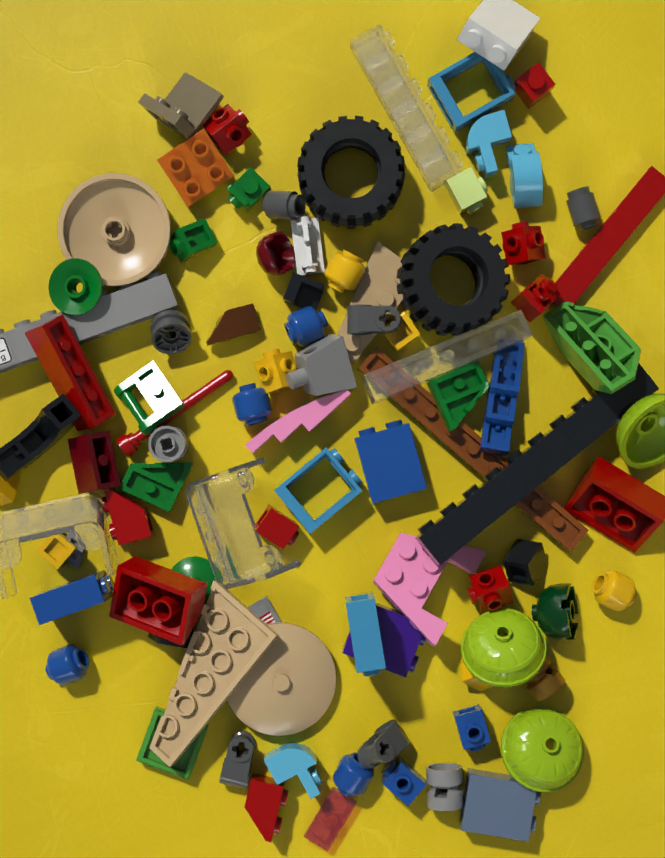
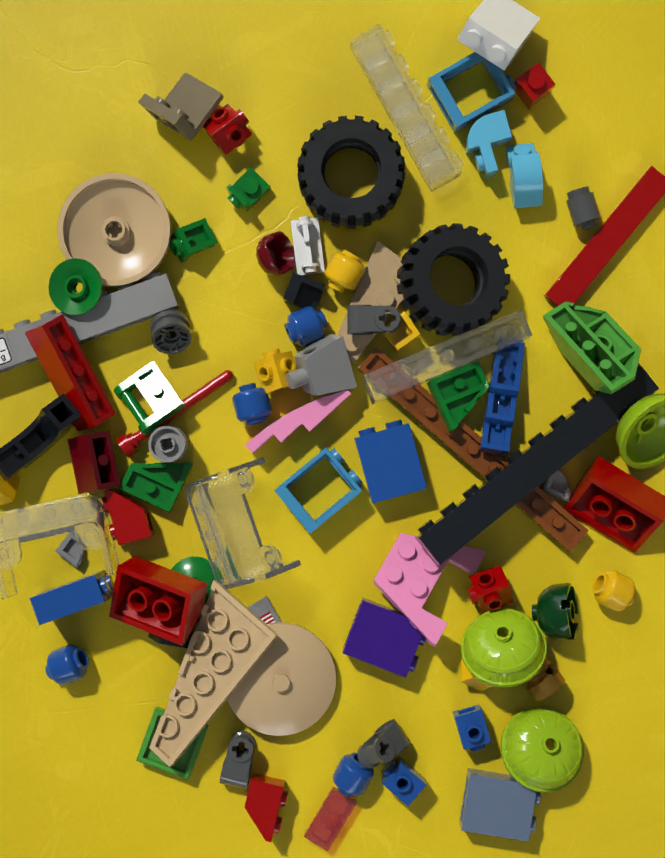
yellow panel [36,528,78,570] -> none
orange hinge [157,128,234,207] -> none
reddish brown slope [206,304,261,346] -> none
red brick [254,504,299,550] -> none
dark grey brick [262,191,306,220] -> none
medium azure brick [264,743,323,799] -> none
dark azure window [345,593,386,676] -> none
light grey wheel [426,763,464,811] -> none
yellowish green brick [444,167,488,215] -> none
red brick [501,222,546,265] -> none
black panel [503,539,547,586] -> none
red slope [510,273,561,323] -> none
none -> light grey tile [542,469,570,502]

